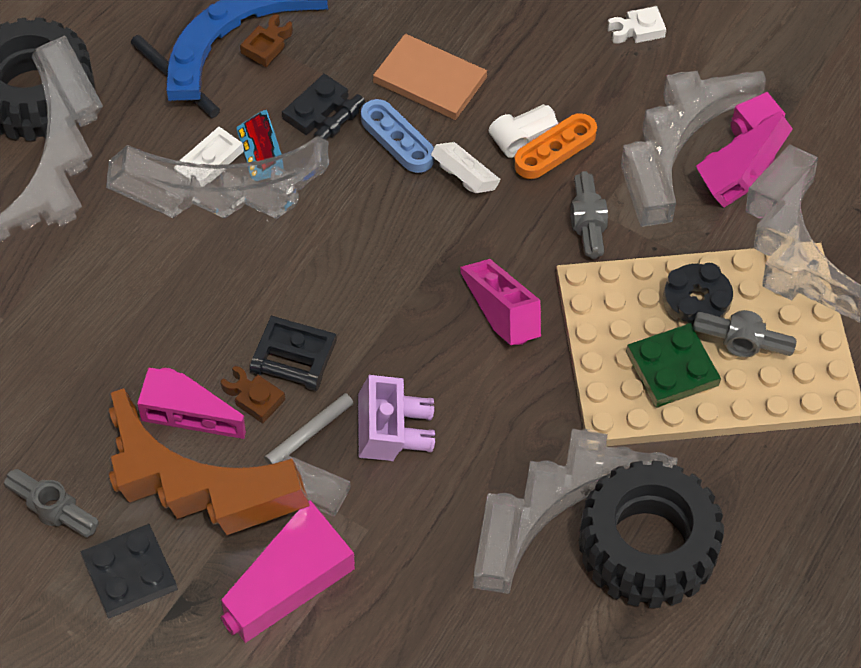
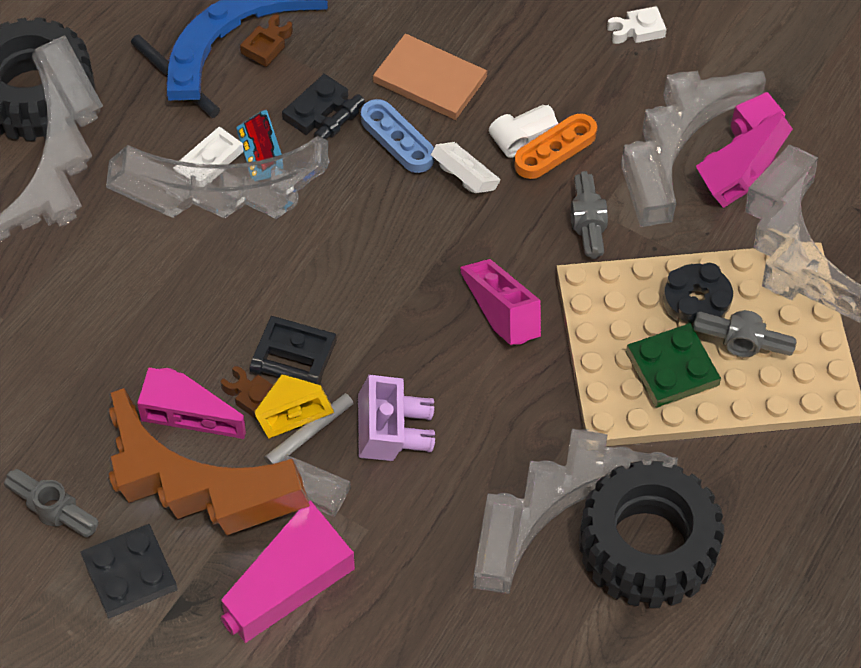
none -> yellow slope [255,374,334,438]

